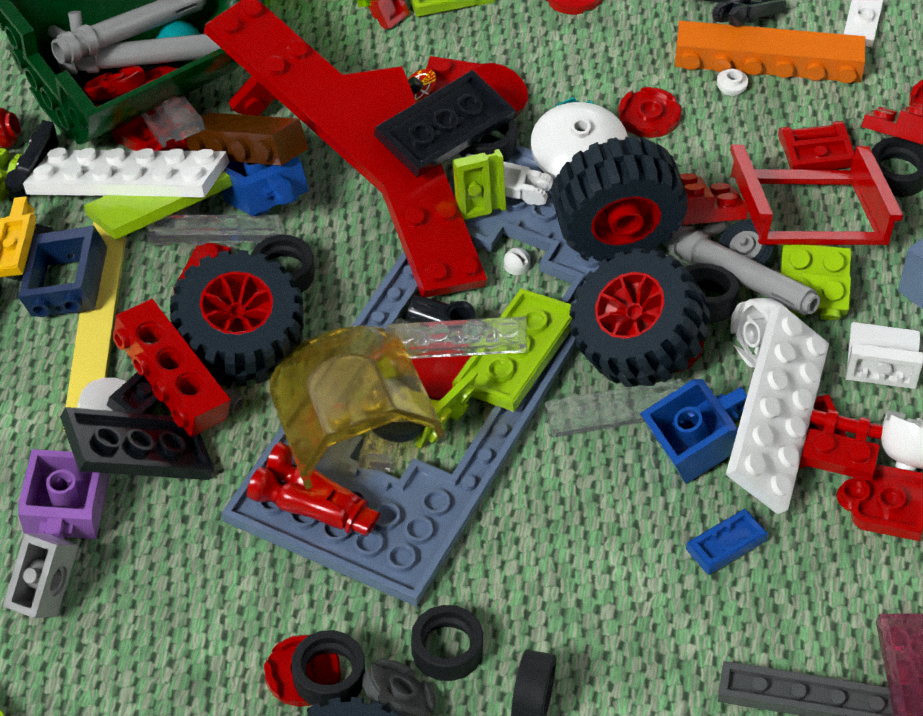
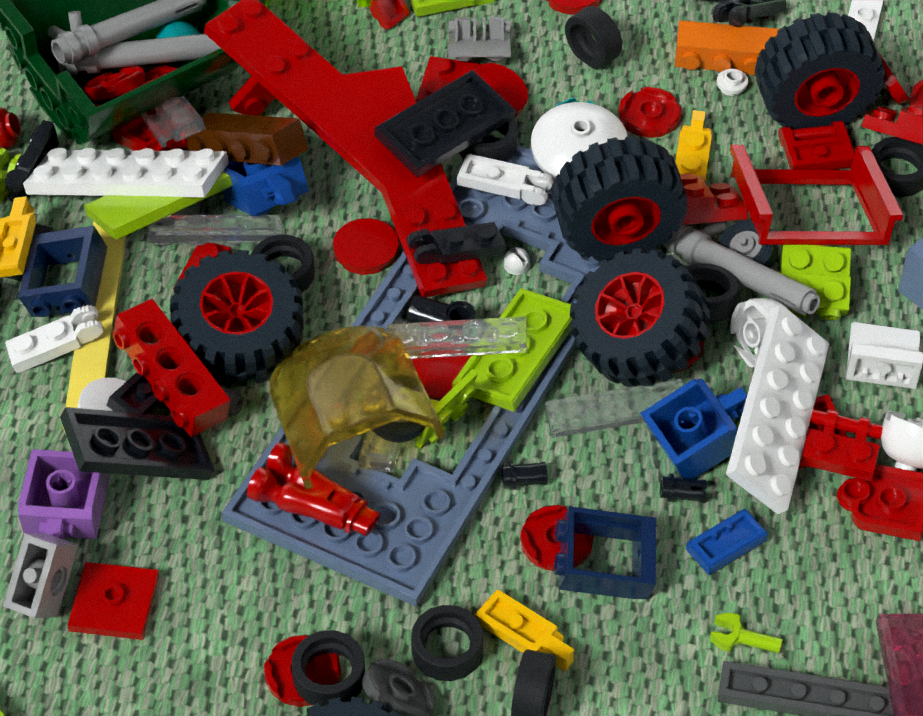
piece [407,68,437,102] -> none
lime plate [453,149,506,220] -> none
none -> white hinge [5,305,104,373]
none -> red plate [67,562,159,640]
none -> red tile [333,218,399,275]
none -> black hinge [406,222,506,265]
none -> light grey hinge [448,17,511,61]
none -> yellow hinge [474,590,575,671]
none -> black pin [501,461,548,490]
none -> red tile [520,505,594,571]
none -> dark blue window [553,506,656,599]
none -> black tyre [565,6,623,69]
none -> black pin [659,474,706,503]
none -> yellow hinge [675,110,712,182]
none -> lime bar [710,613,783,654]
none -> black wheel [755,12,885,129]
none -> red tile [877,50,910,105]

